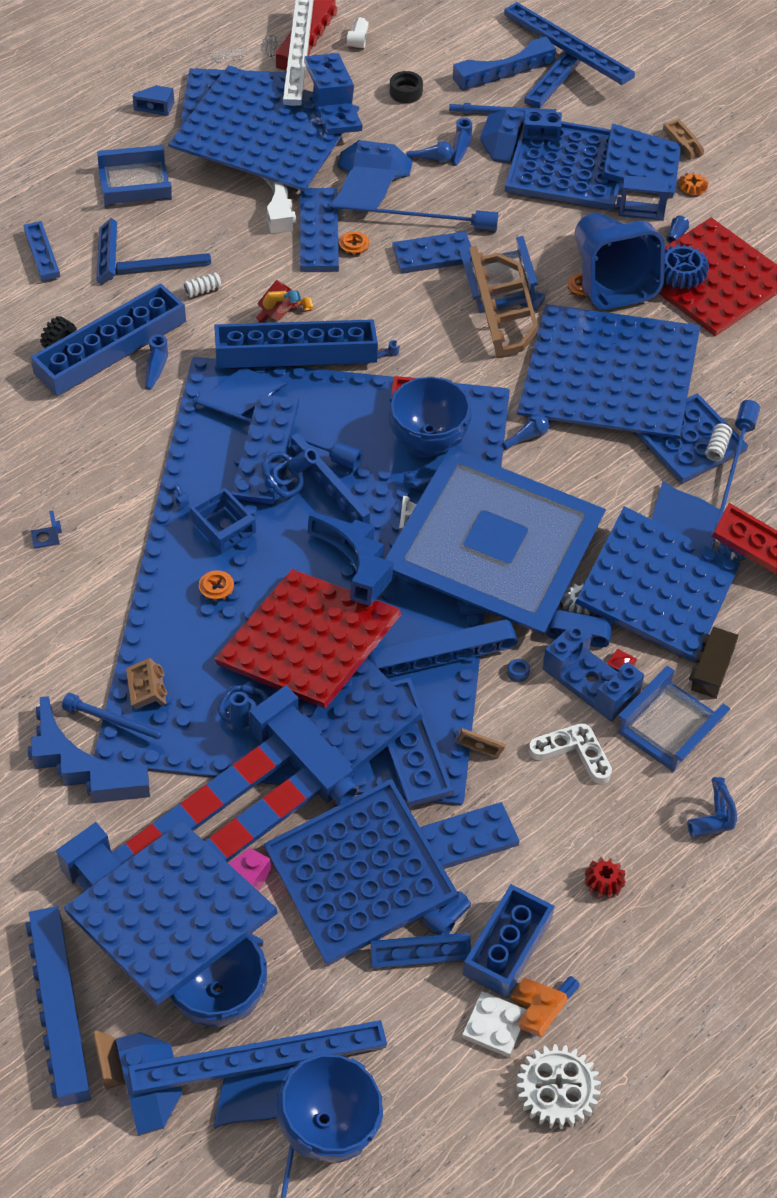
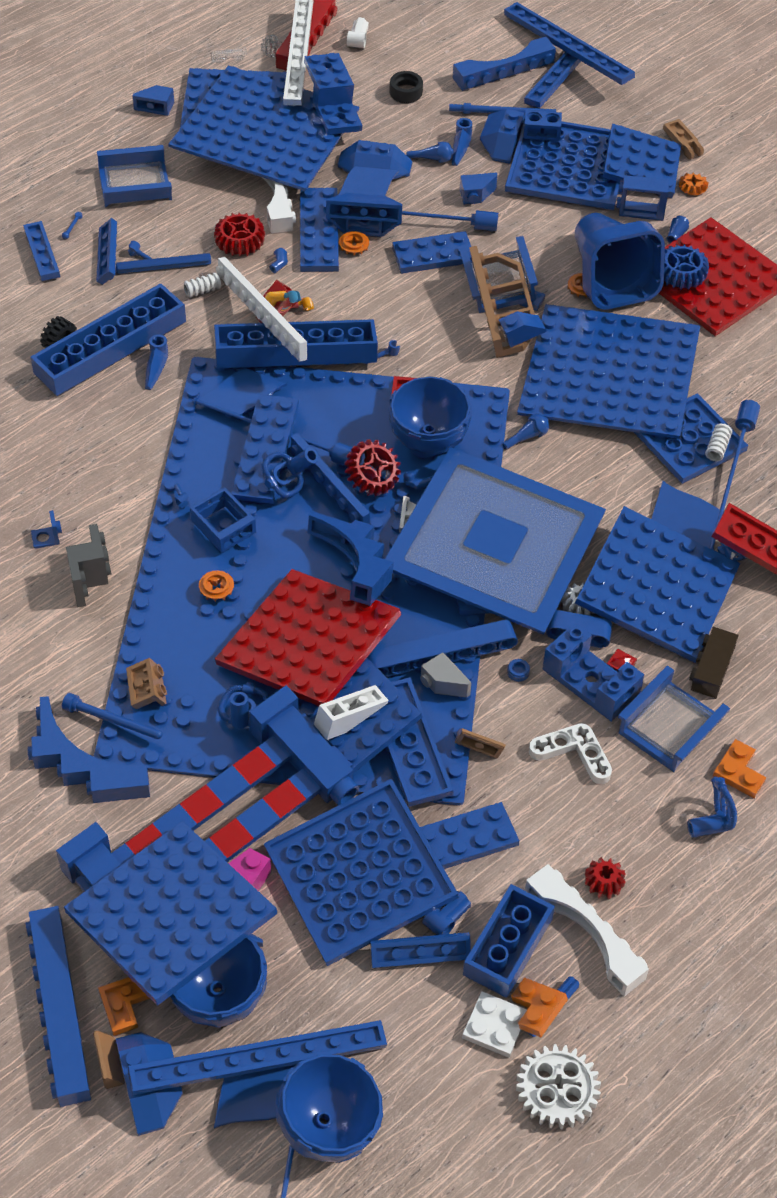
none -> blue hinge [62,212,83,239]
none -> dark grey bracket [66,524,111,607]
none -> orange plate [98,977,150,1036]
none -> blue hand [128,241,152,259]
none -> red gear [214,212,265,257]
none -> white plate [216,257,307,362]
none -> blue arm [269,248,288,273]
none -> white slope [314,685,389,740]
none -> blue wedge [326,193,403,237]
none -> red gear [344,439,401,496]
none -> light grey slope [420,653,471,697]
none -> blue slope [460,172,498,205]
none -> blue slope [499,311,547,348]
none -> white arch [525,864,649,997]
none -> orange plate [713,739,766,798]

